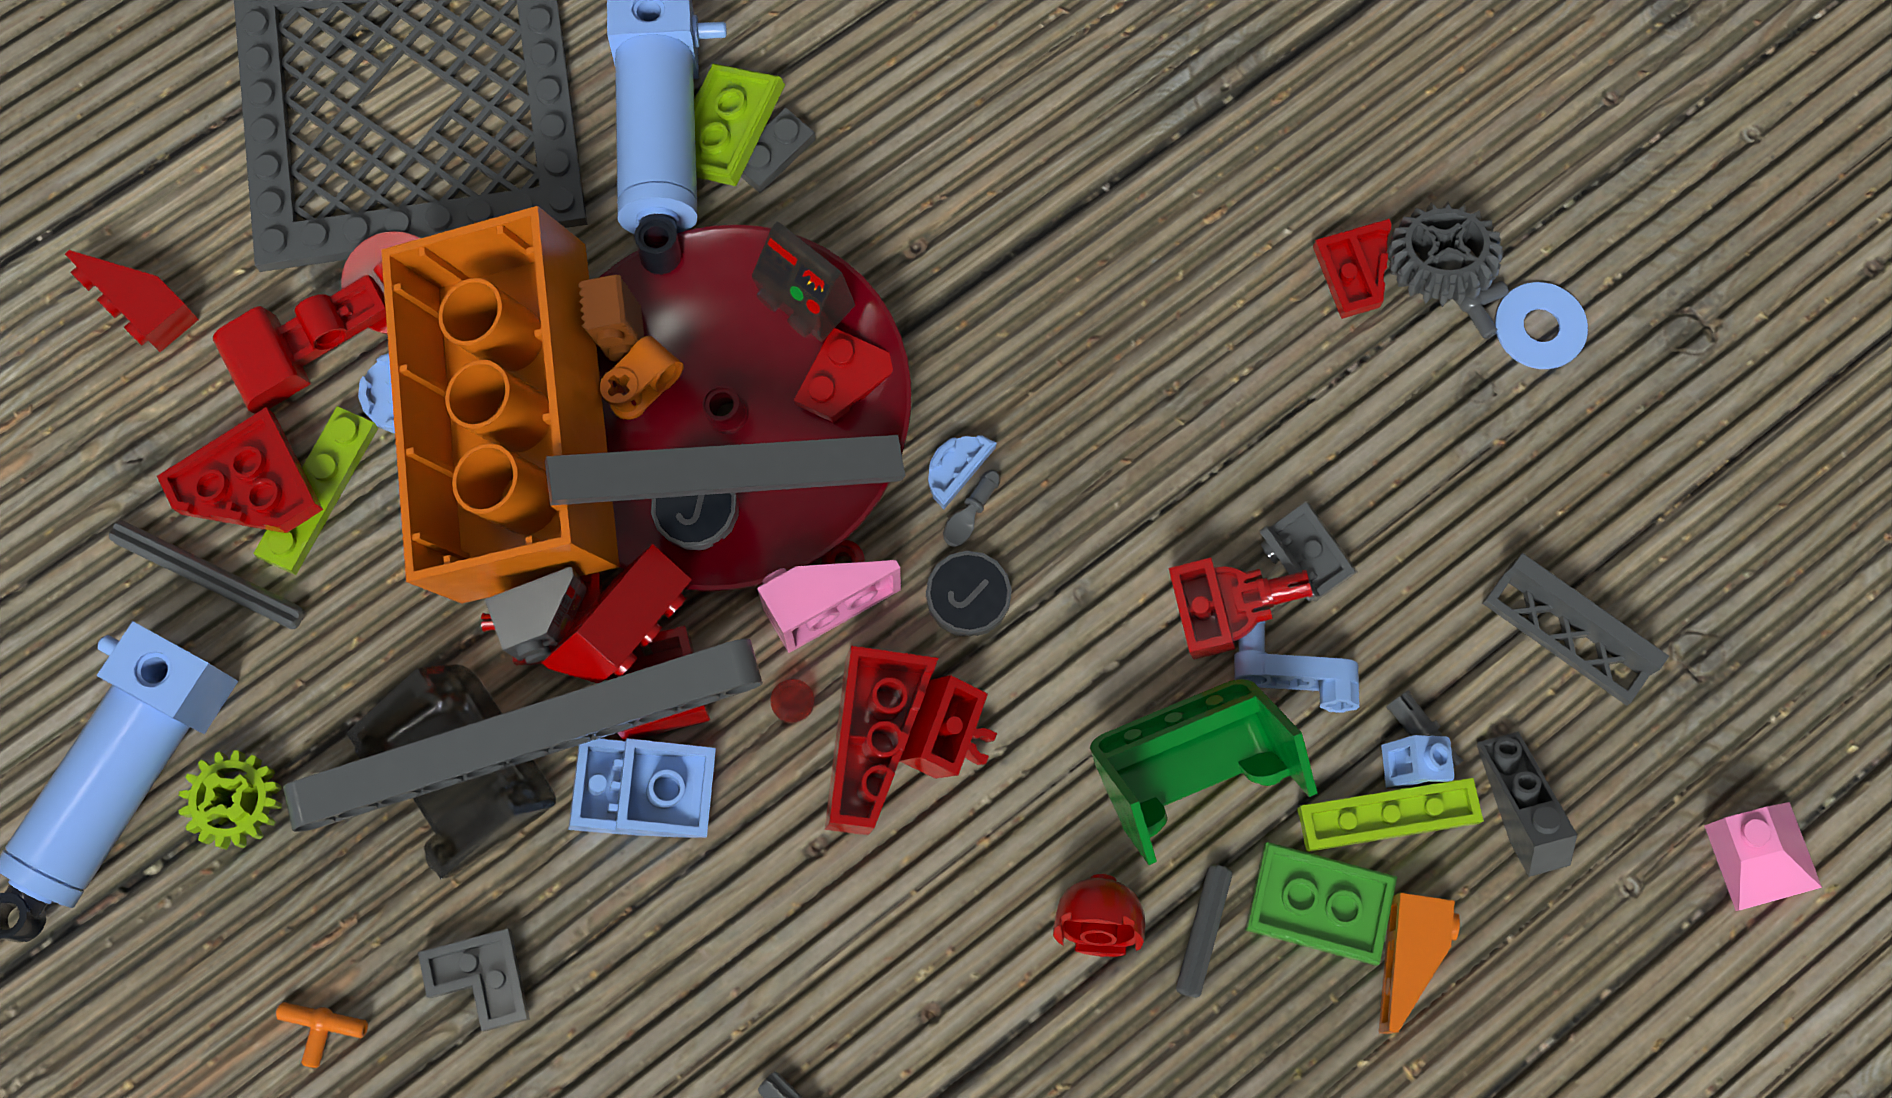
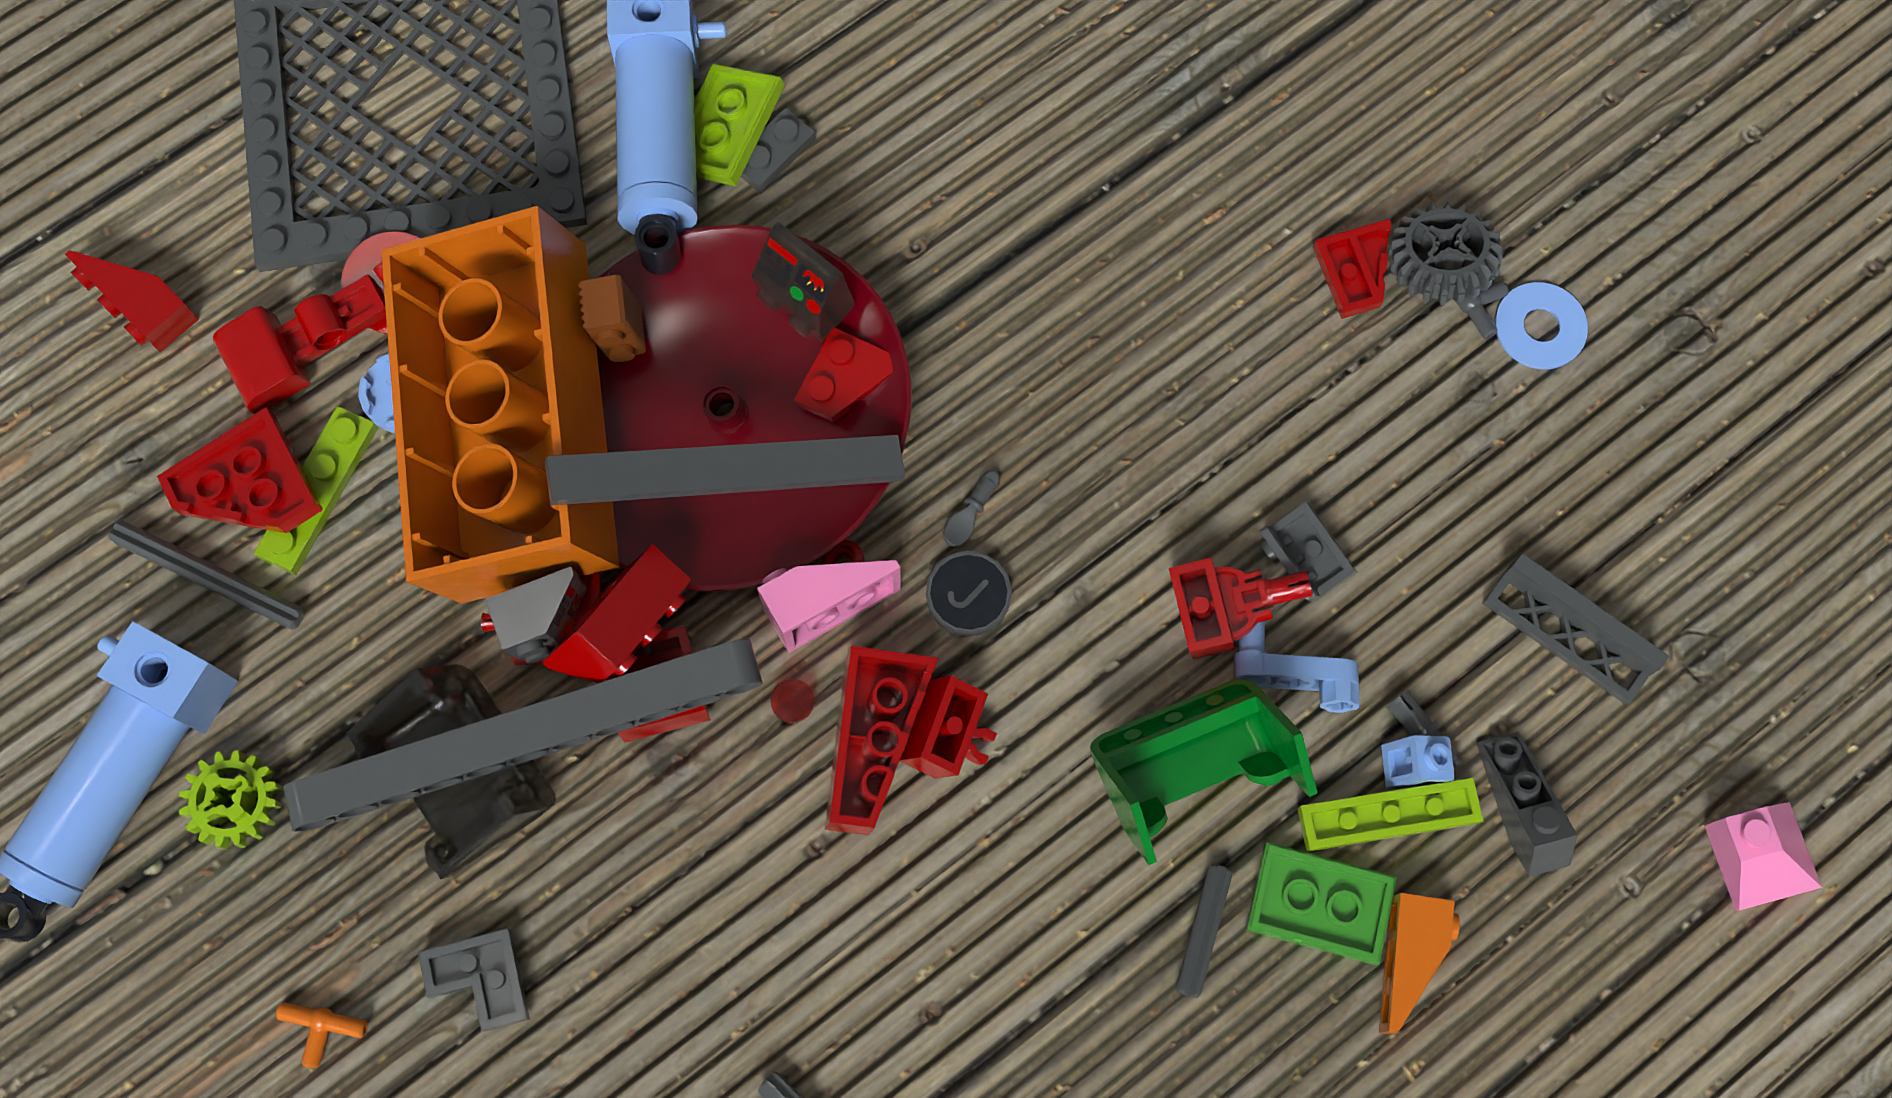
light blue slope [568,738,716,838] -> none
orange piece [600,336,684,420] -> none
black tile [651,493,739,550] -> none
light blue plate [928,435,997,510] -> none
red cylinder [1053,874,1145,957] -> none

